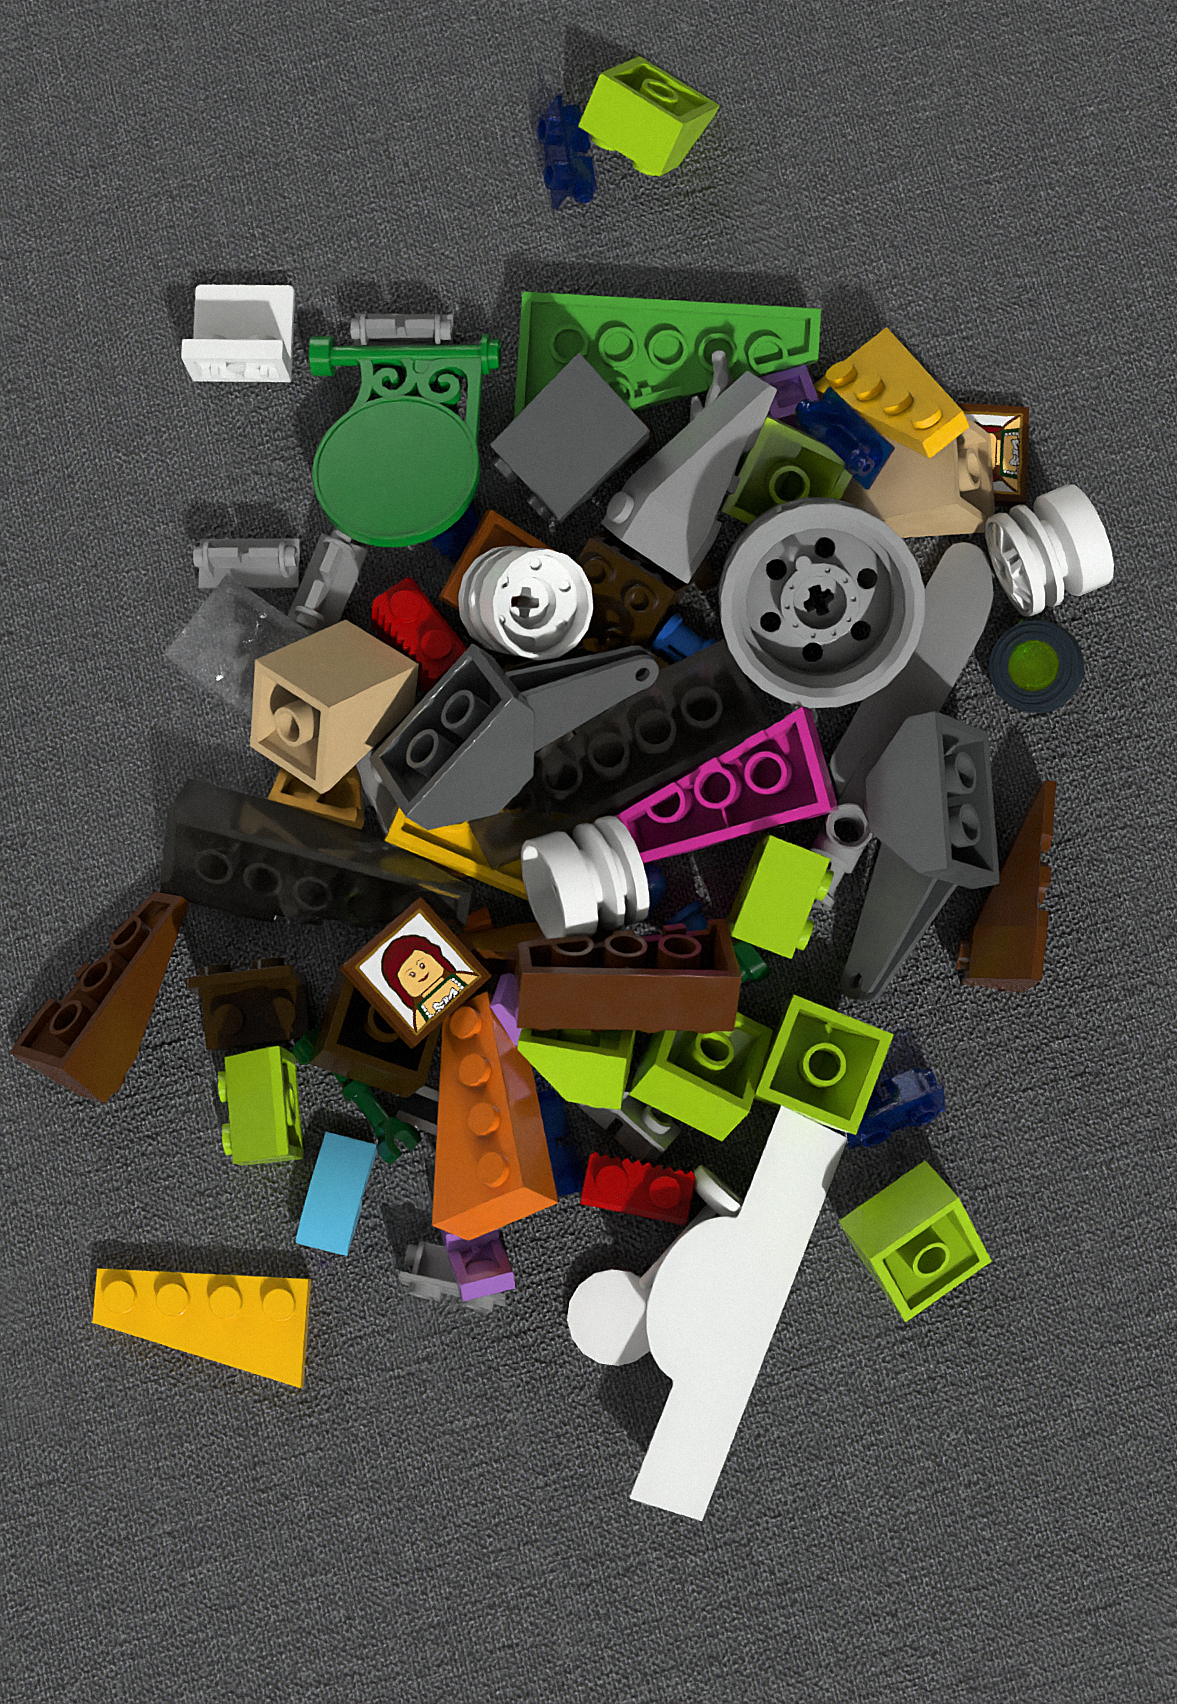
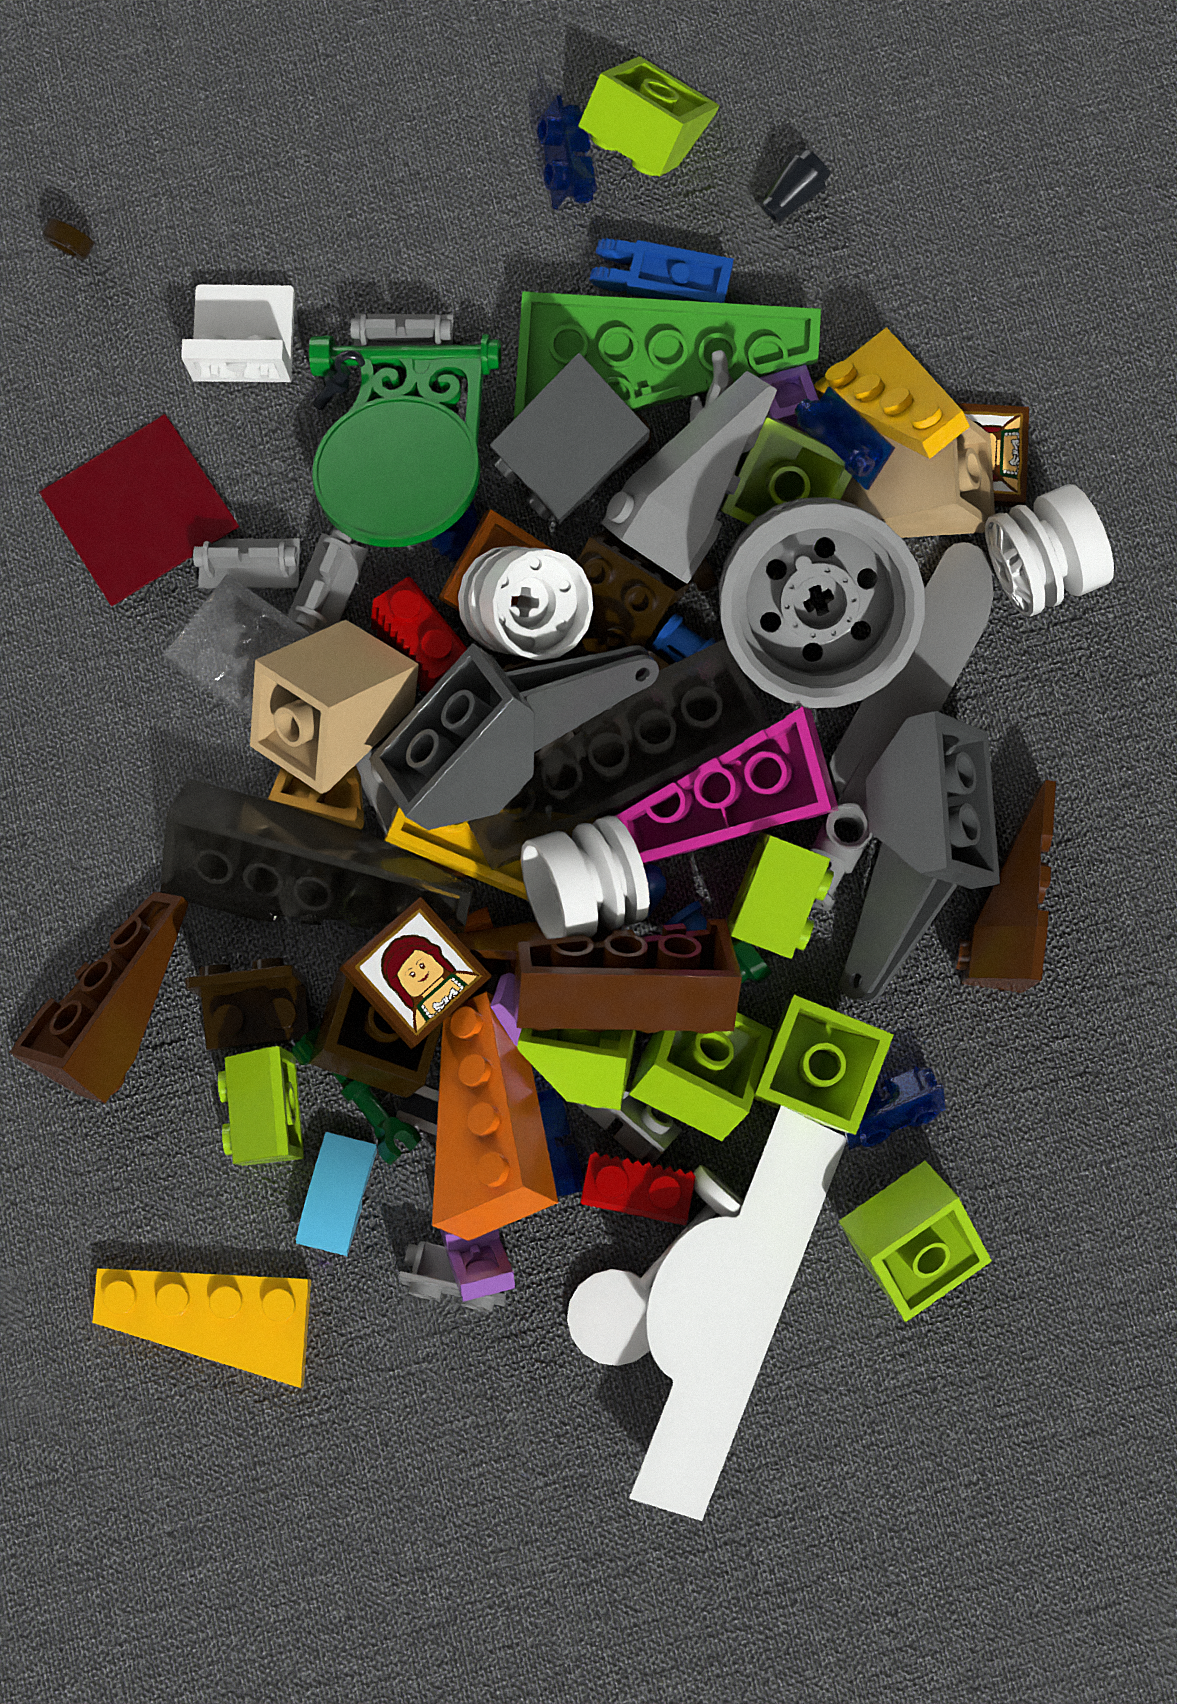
black wheel [989,620,1084,713] -> none
none -> dark red piece [39,414,240,607]
none -> dark brown tile [42,218,95,260]
none -> black hand [313,350,365,410]
none -> blue hinge [589,238,734,303]
none -> black cone [759,147,831,224]

